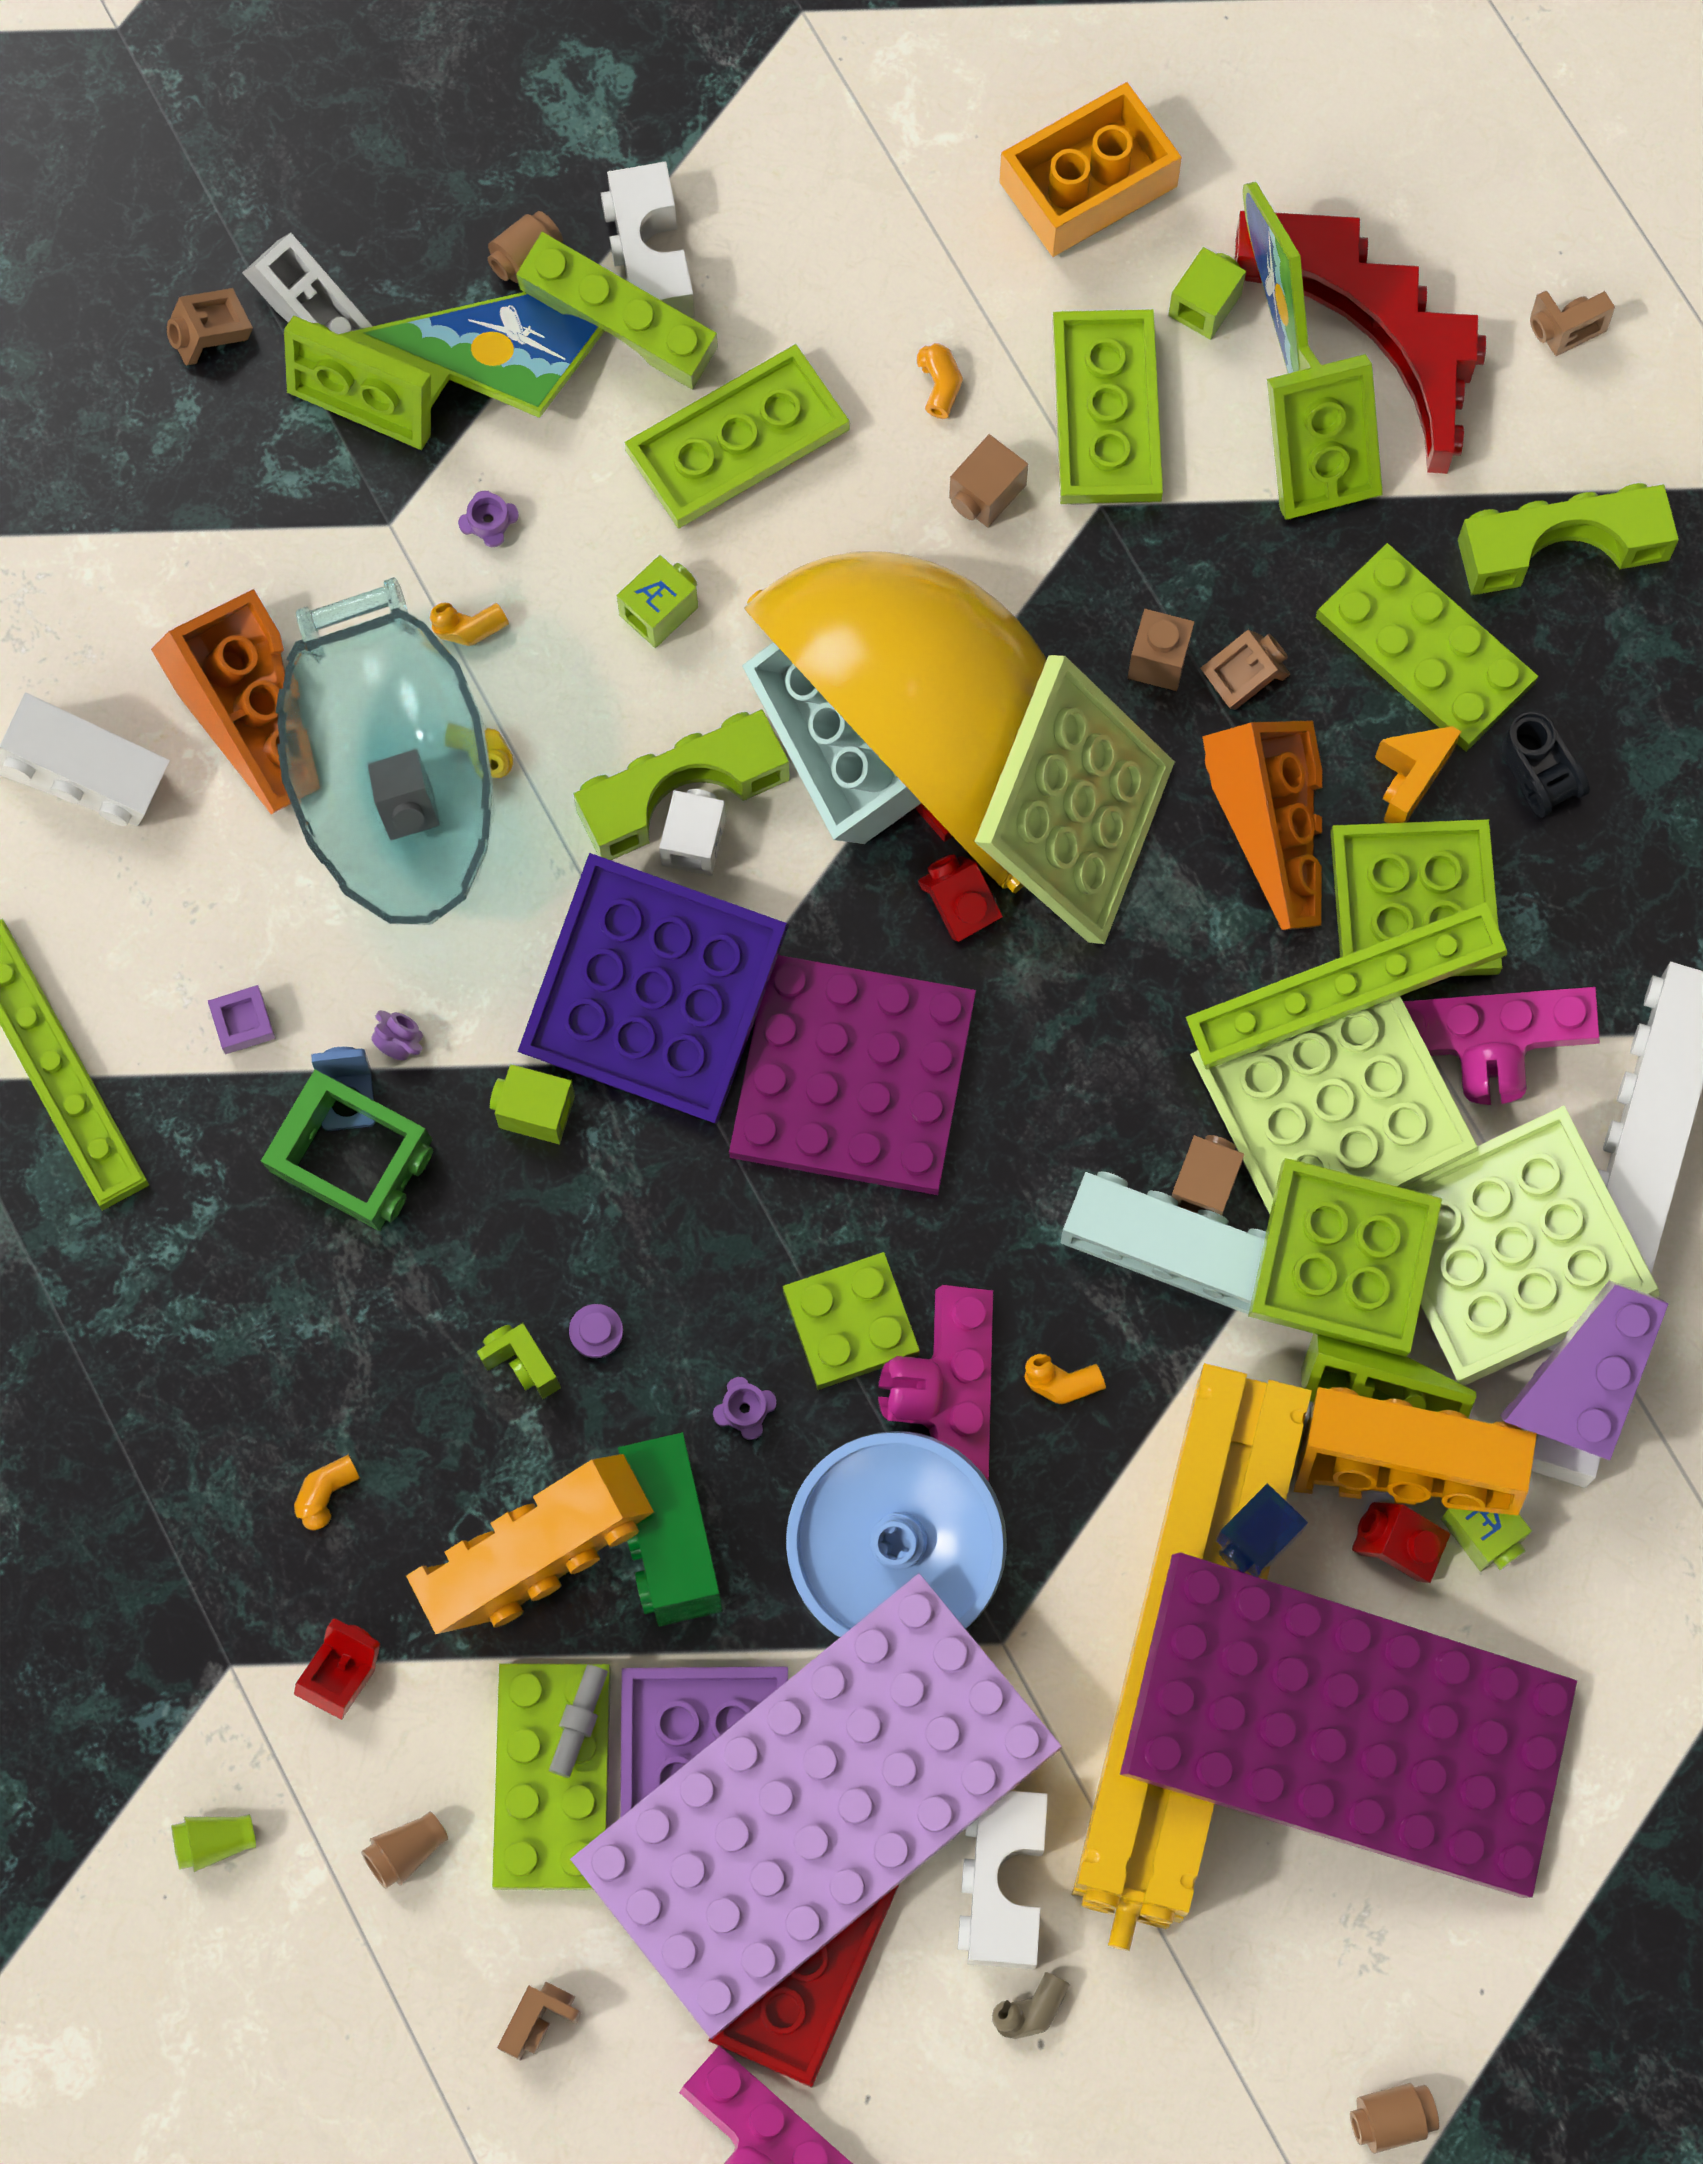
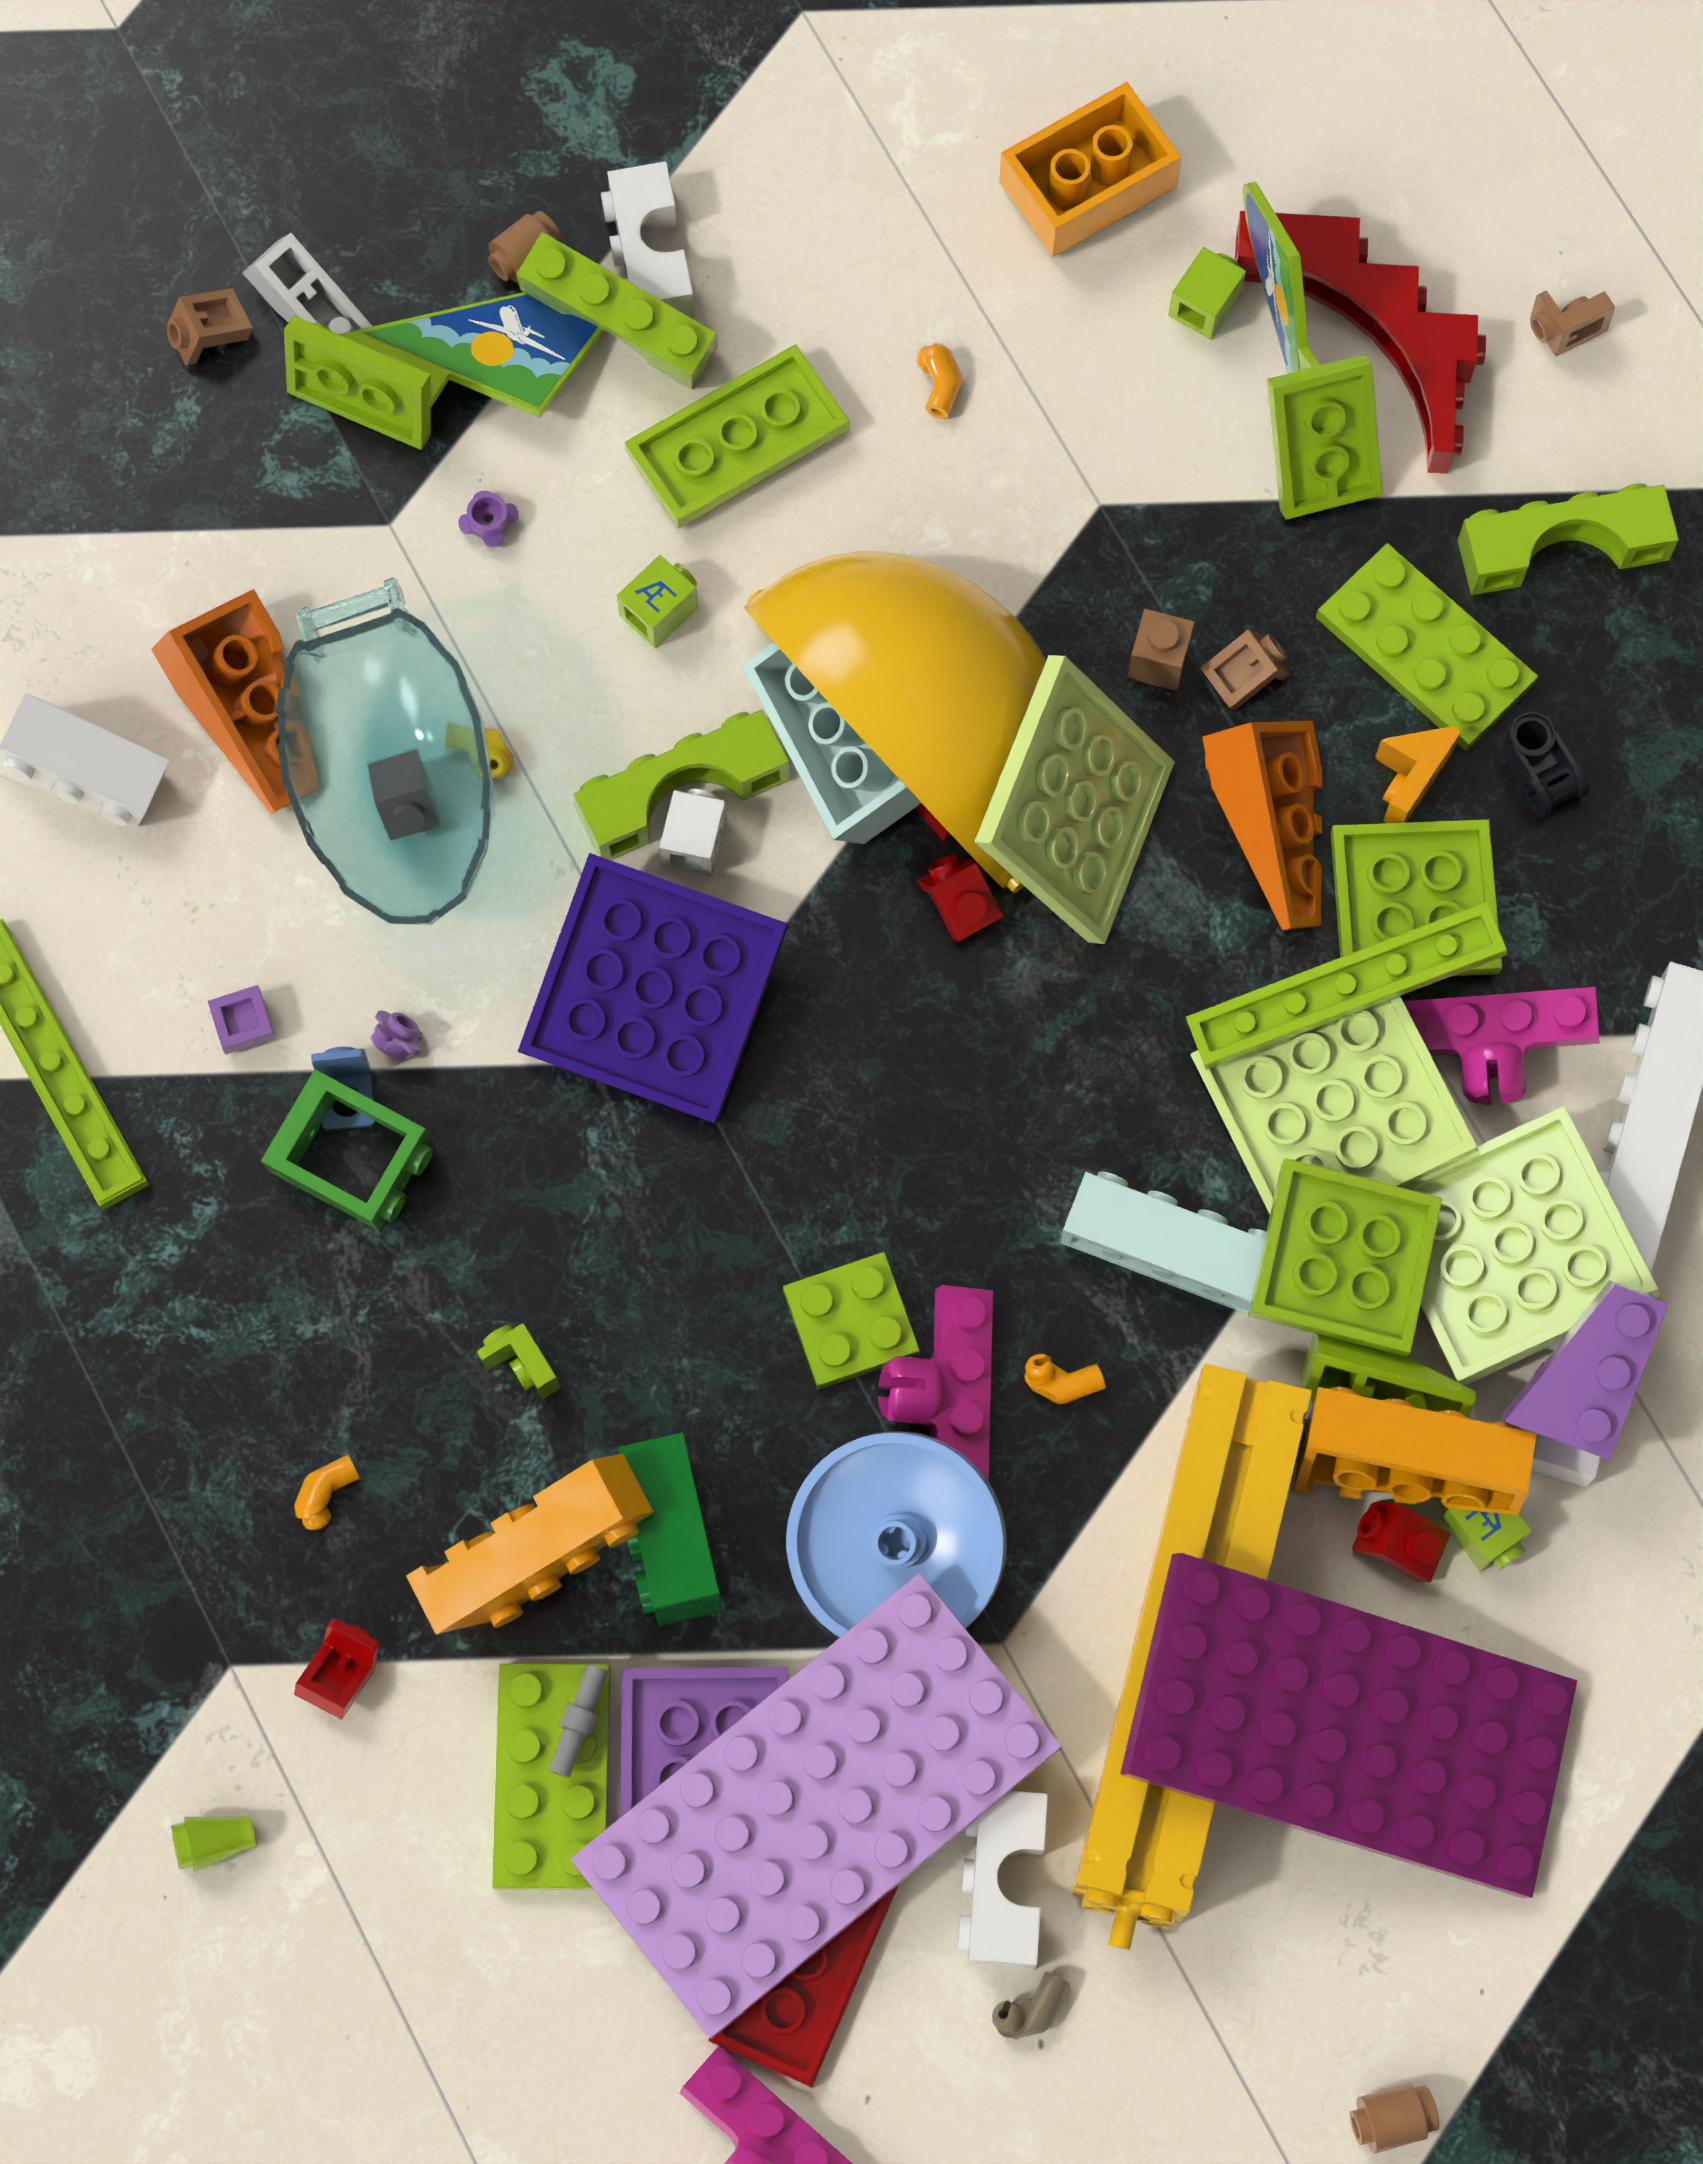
medium nougat cone [361,1811,448,1889] -> none
light orange arm [429,603,509,646] -> none
lime brick [490,1064,575,1145] -> none
medium nougat bracket [497,1982,581,2061] -> none
medium lavender plate [569,1304,623,1358] -> none
medium lavender plate [713,1377,777,1440] -> none
magenta plate [729,955,976,1195] -> none
medium nougat brick [949,434,1028,528] -> none
lime plate [1052,309,1163,504] -> none
medium nougat brick [1171,1135,1244,1215] -> none
clear blue brick [1216,1483,1308,1577] -> none

